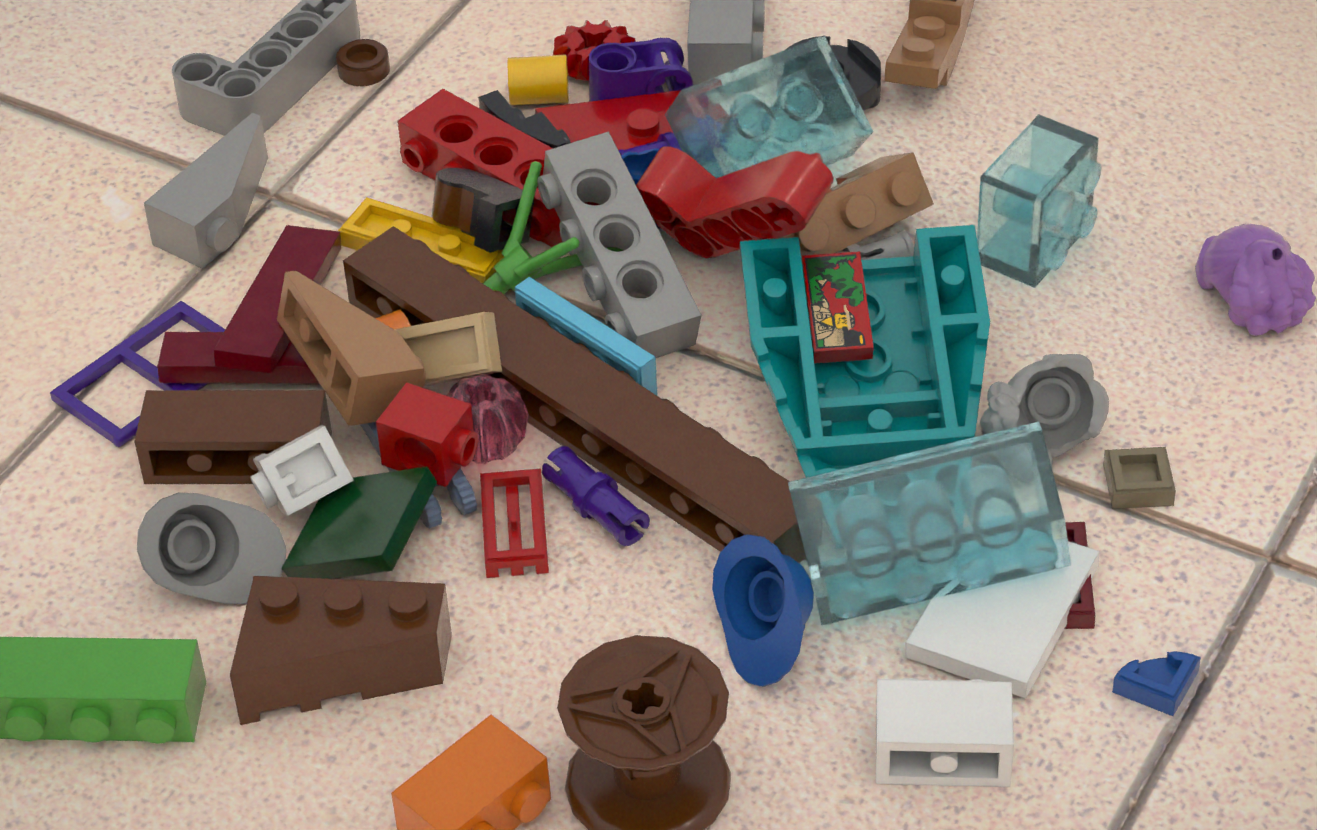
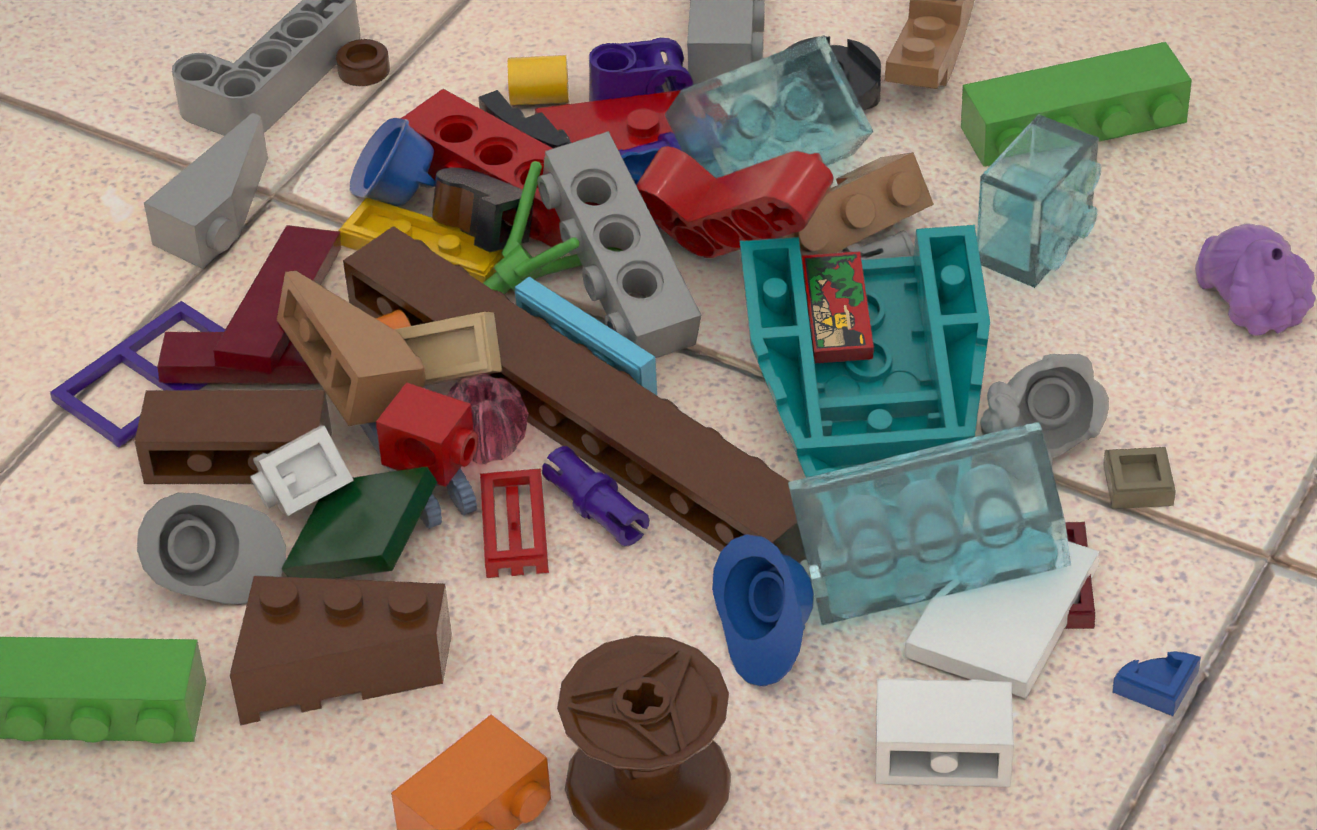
red gear [553,20,635,81] -> none
none -> blue piece [350,118,435,207]
none -> bright green brick [961,42,1192,167]

